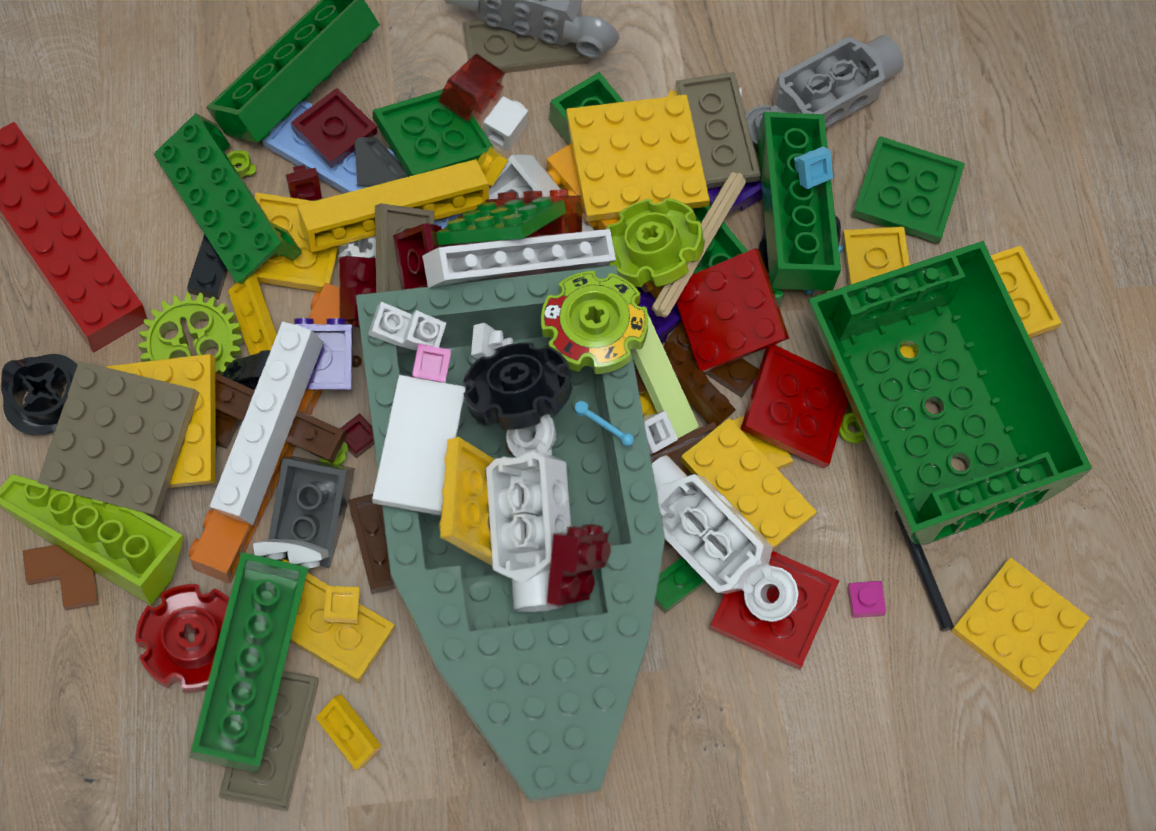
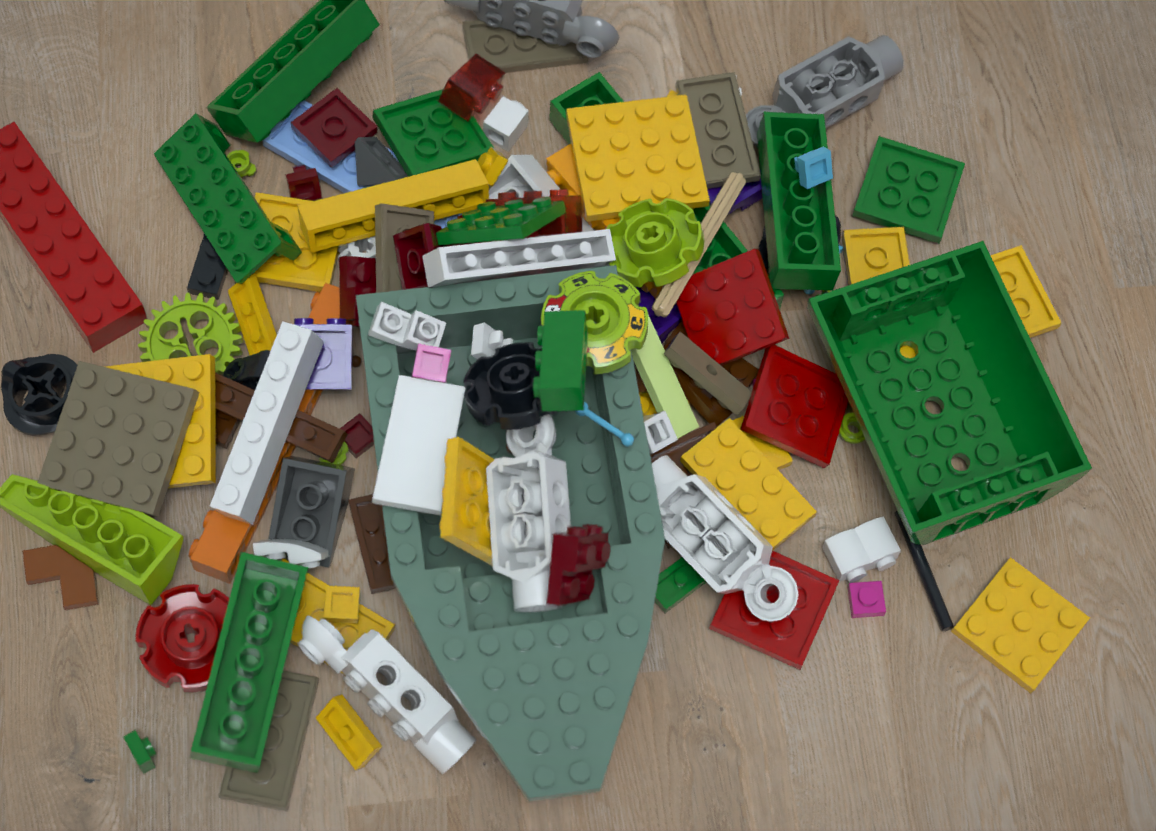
none -> green plate [123,730,157,774]
none -> white brick [298,616,476,774]
none -> green brick [533,310,588,411]
none -> dark tan tile [664,332,752,415]
none -> white brick [822,517,901,583]

